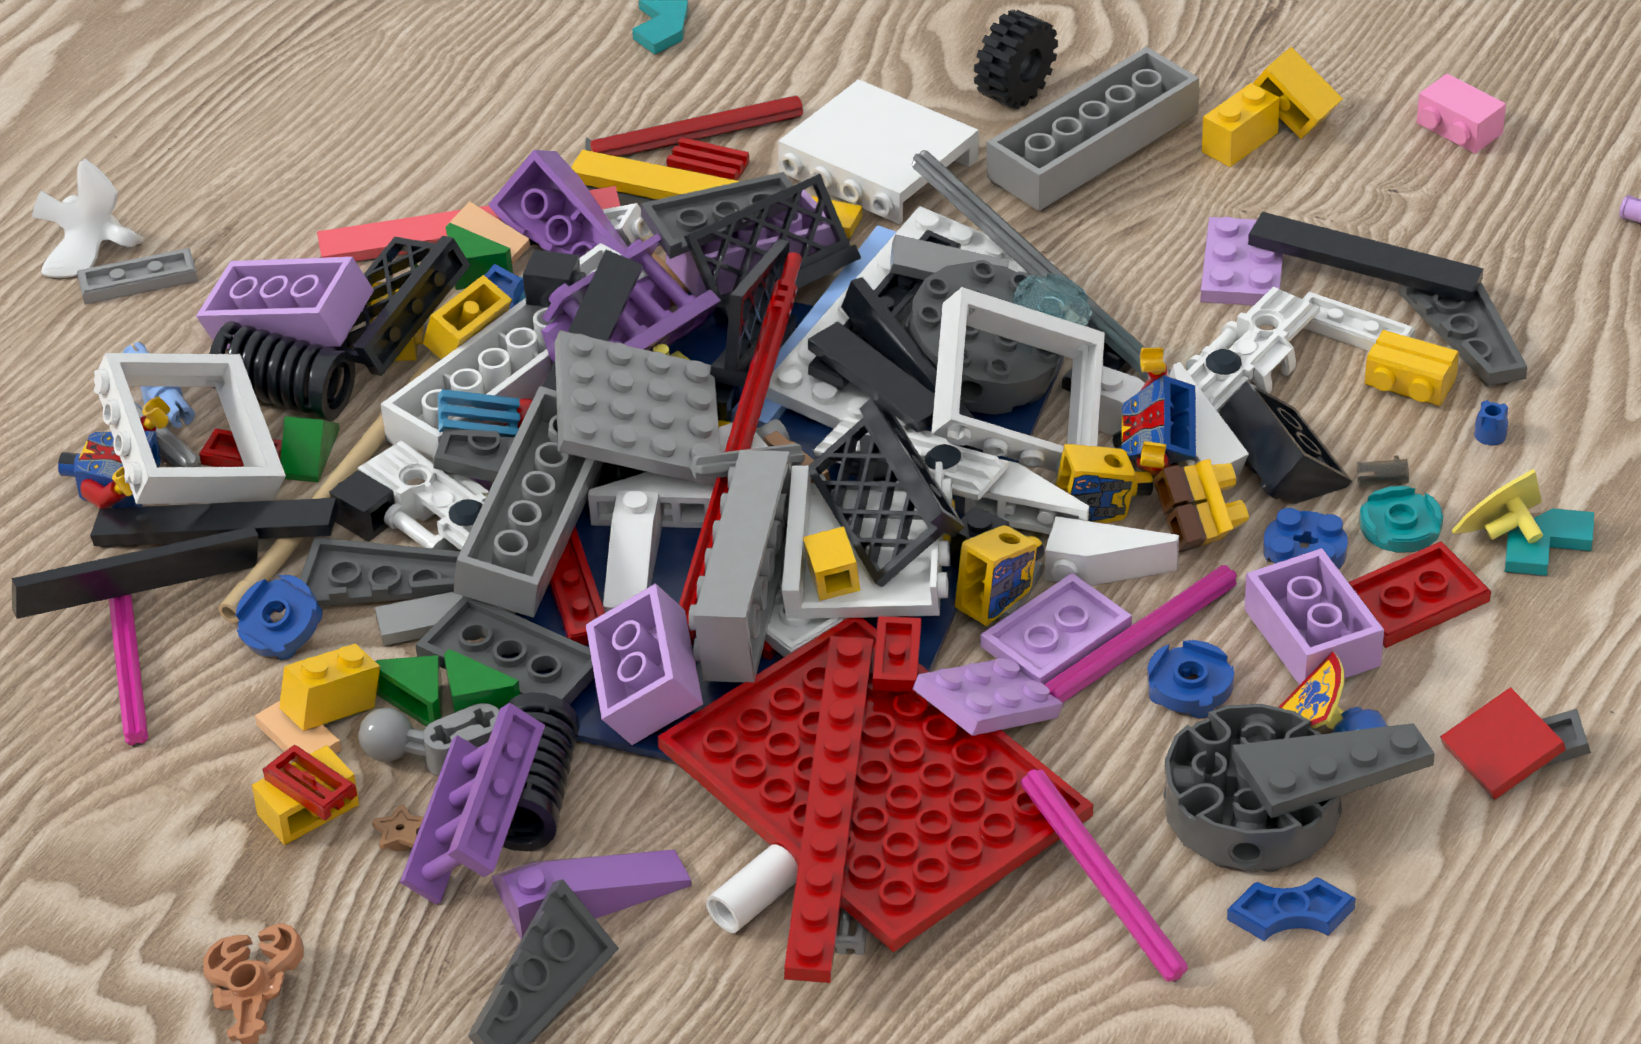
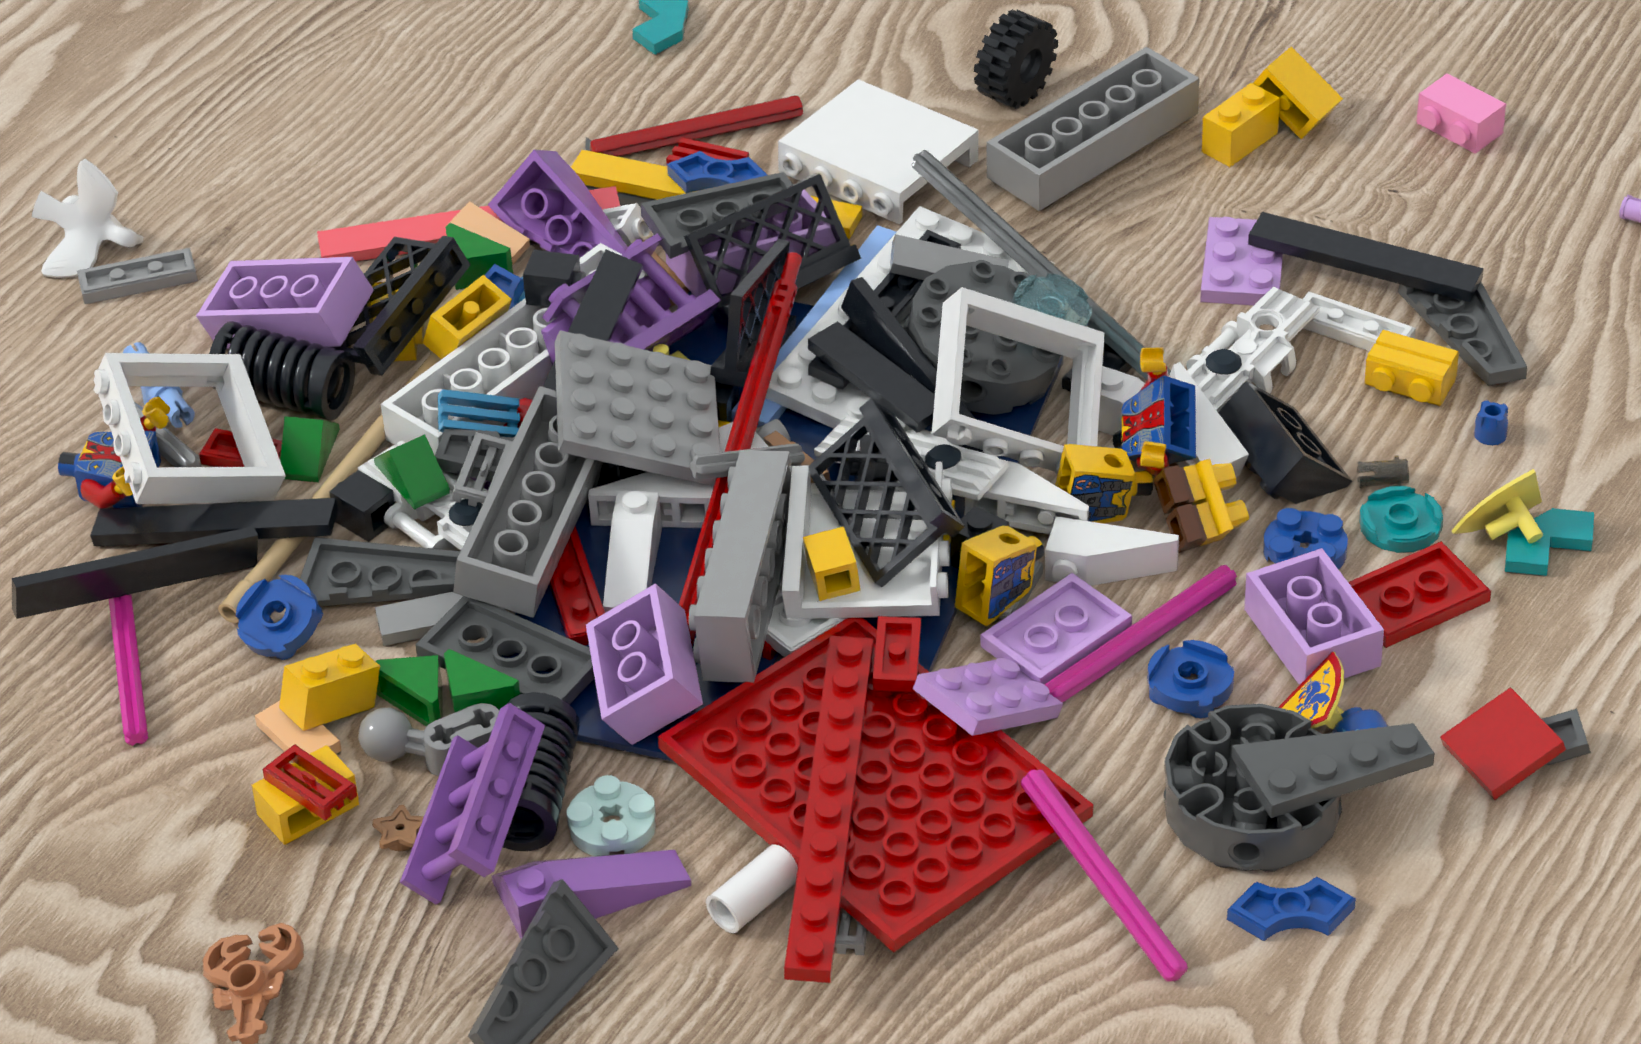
none -> green slope [374,434,450,510]
none -> light grey tile [452,432,513,507]
none -> light aqua plate [566,775,656,856]
none -> blue tile [667,151,767,193]

